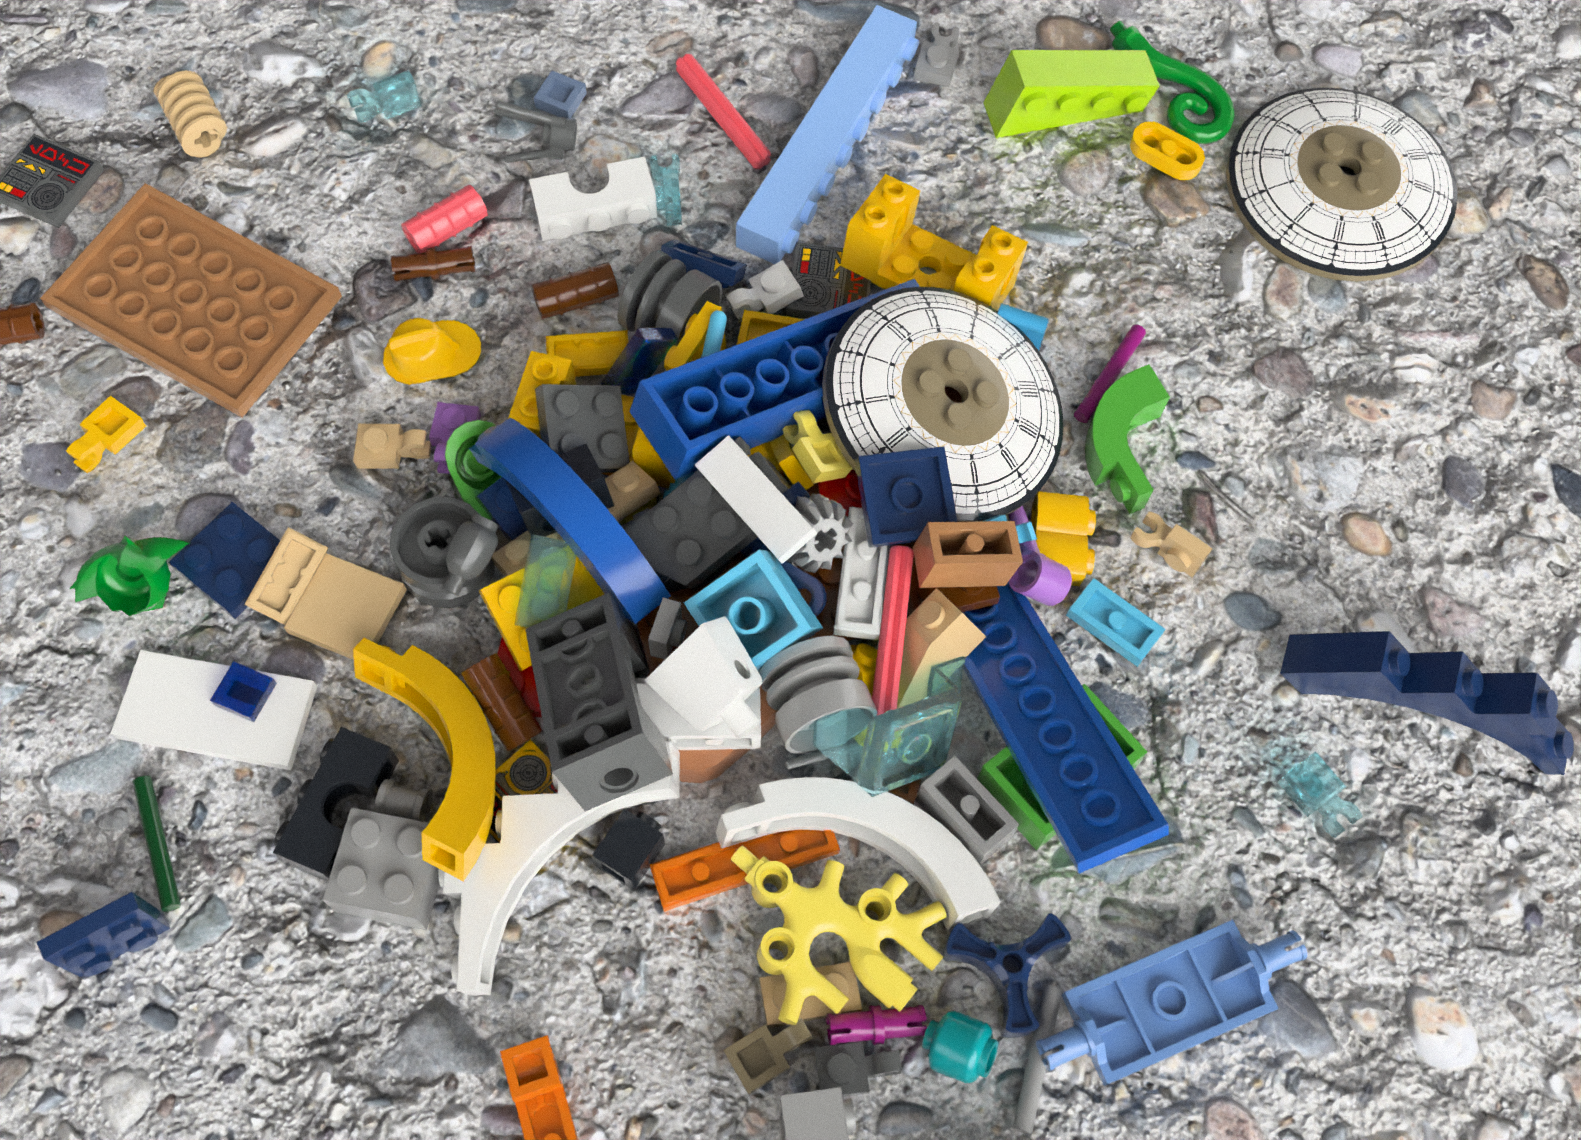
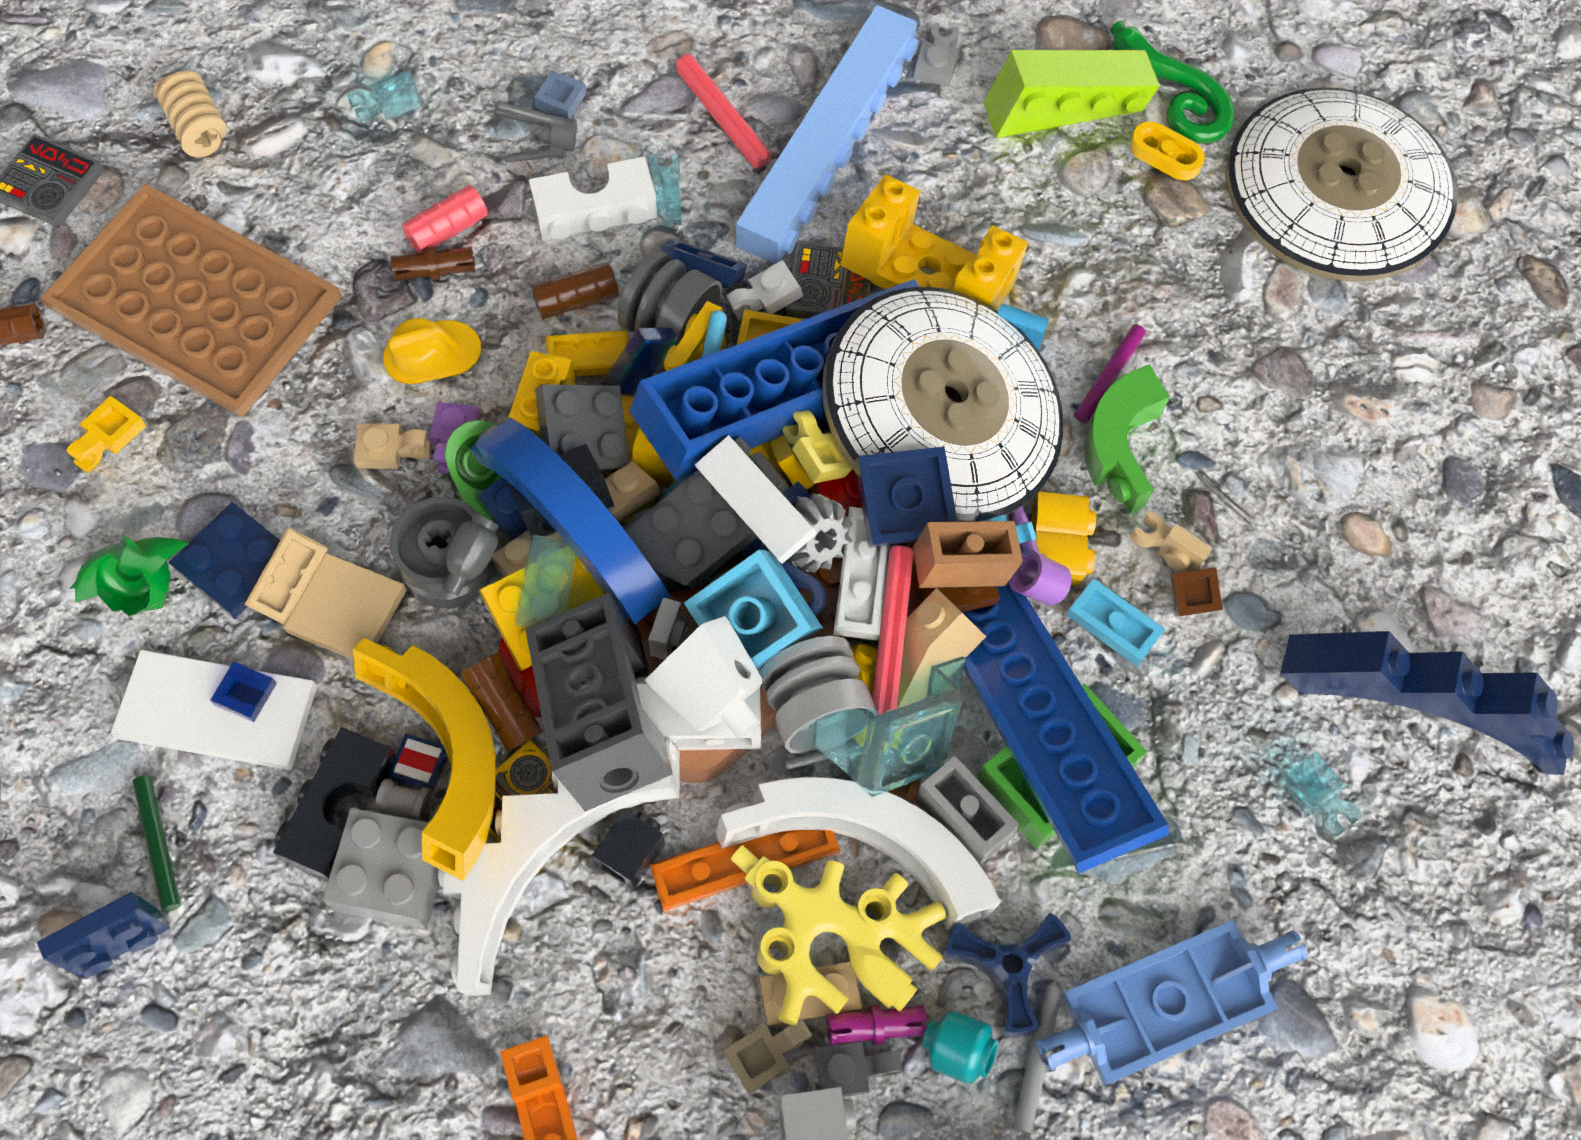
none -> tile [388,733,448,792]
none -> reddish brown plate [1170,567,1223,617]

